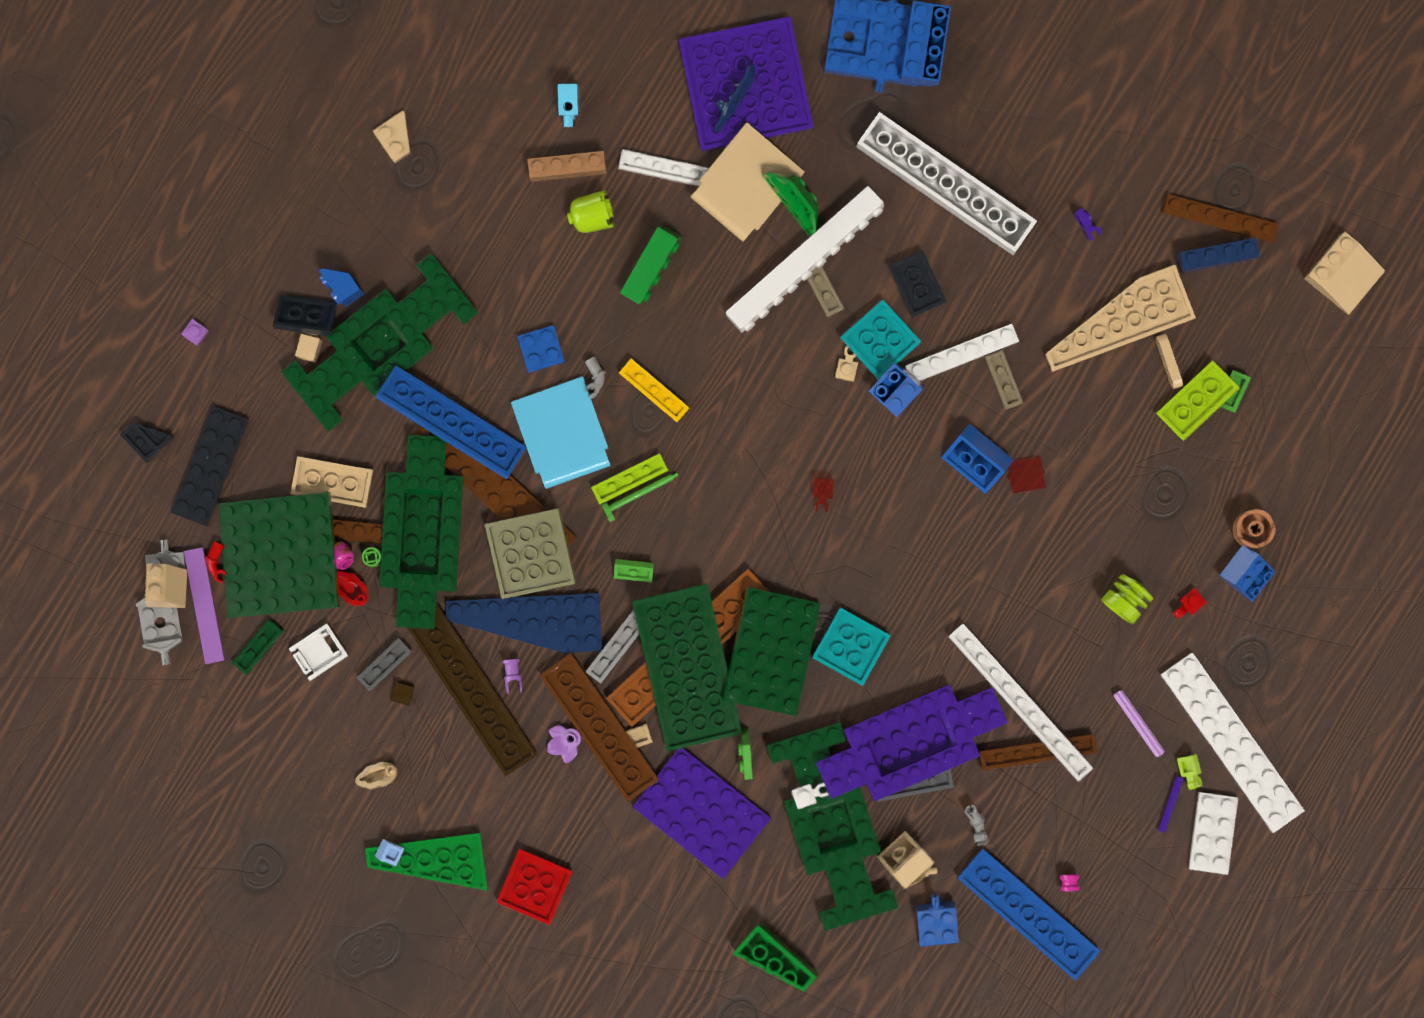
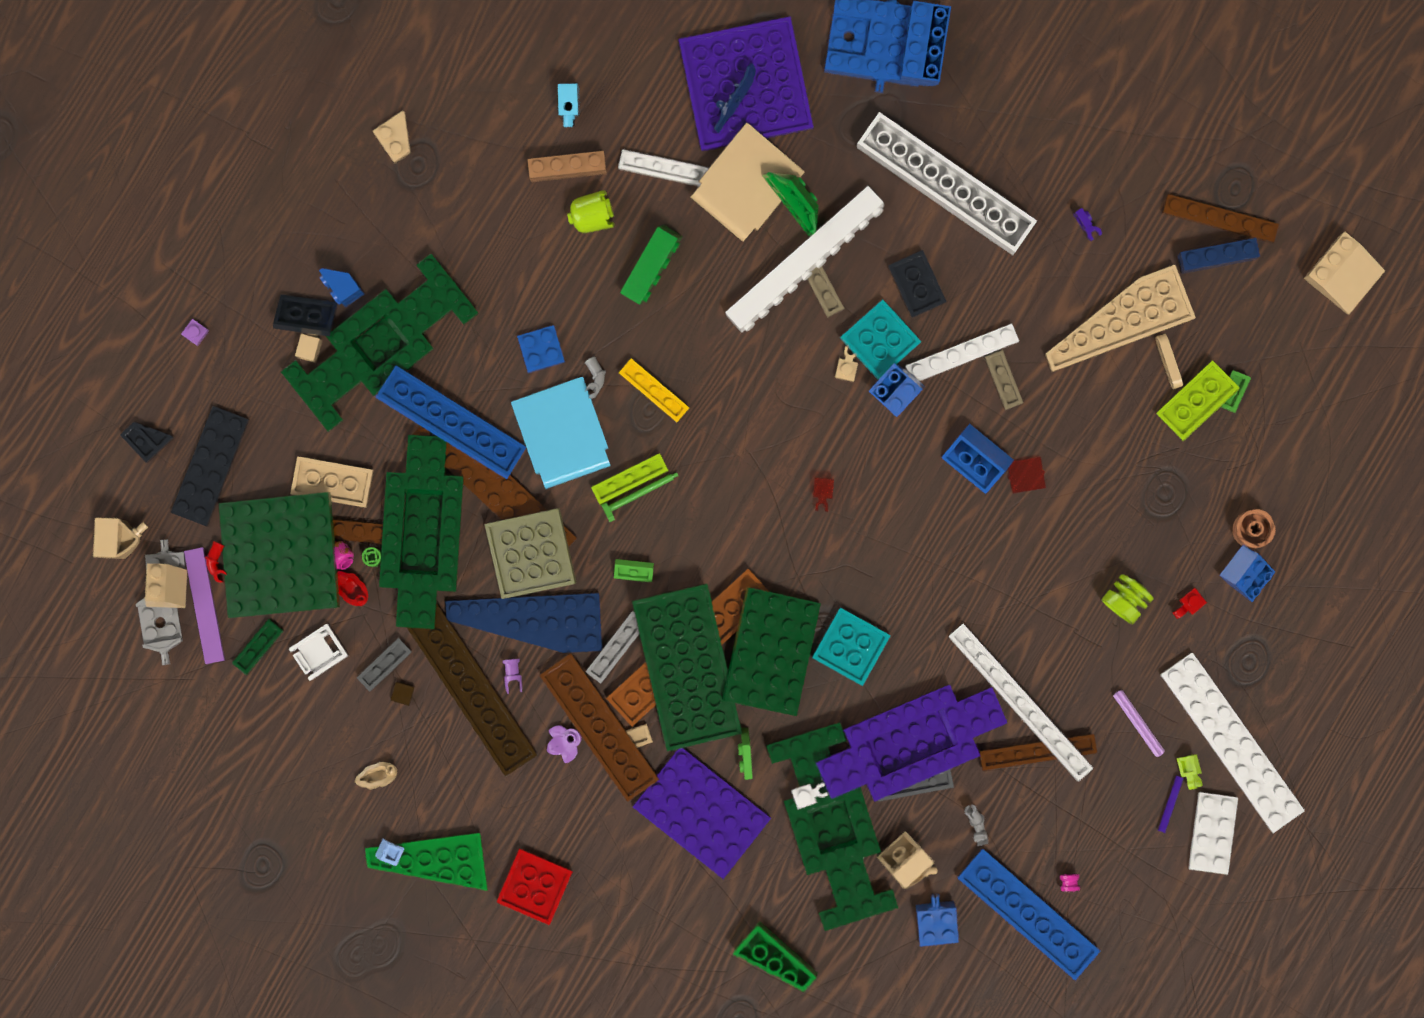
none -> tan piece [93,518,148,559]

